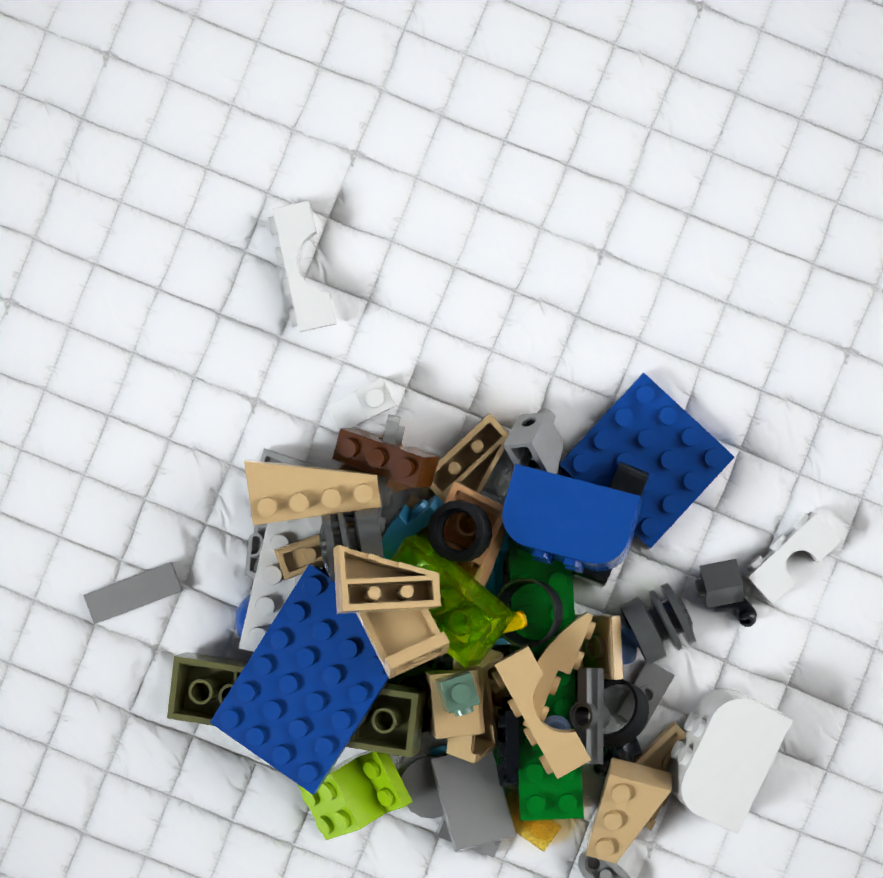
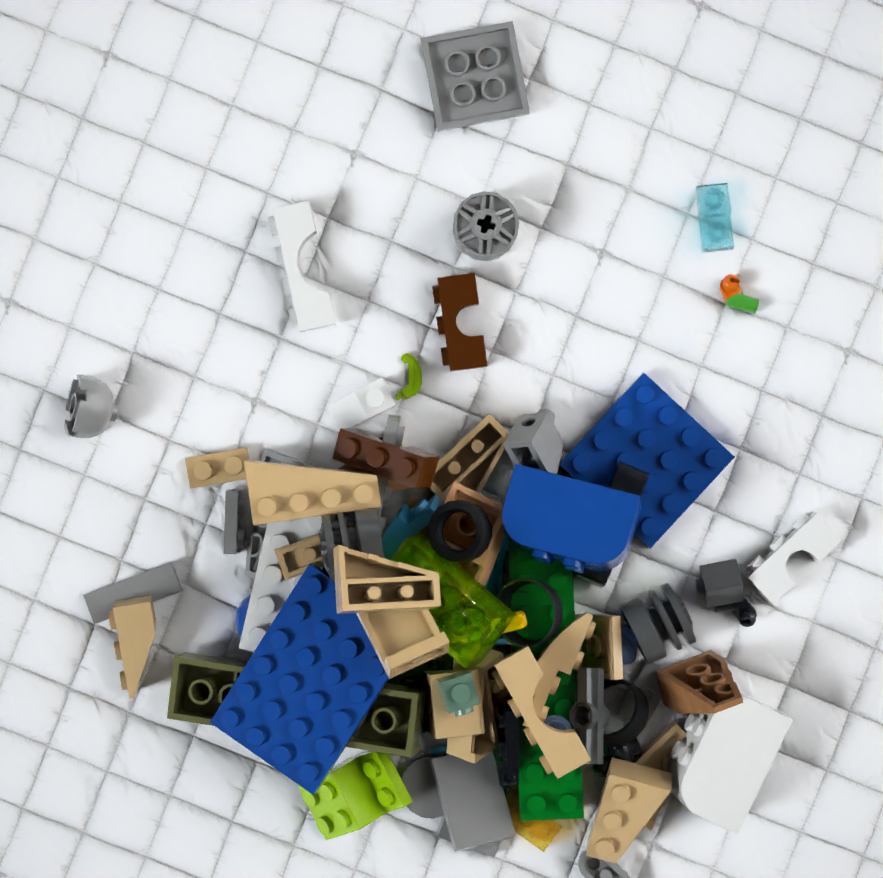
none -> light grey cylinder [64,374,118,438]
none -> tan slope [108,595,157,699]
none -> tan plate [185,447,249,489]
none -> light grey plate [223,490,246,554]
none -> lime piece [395,353,422,400]
none -> light grey plate [421,21,530,132]
none -> reddish brown arch [432,273,487,372]
none -> light grey wheel [452,191,519,261]
none -> medium nougat wedge [656,650,743,713]
none -> clear light blue slope [696,183,734,253]
none -> arm [720,274,759,314]

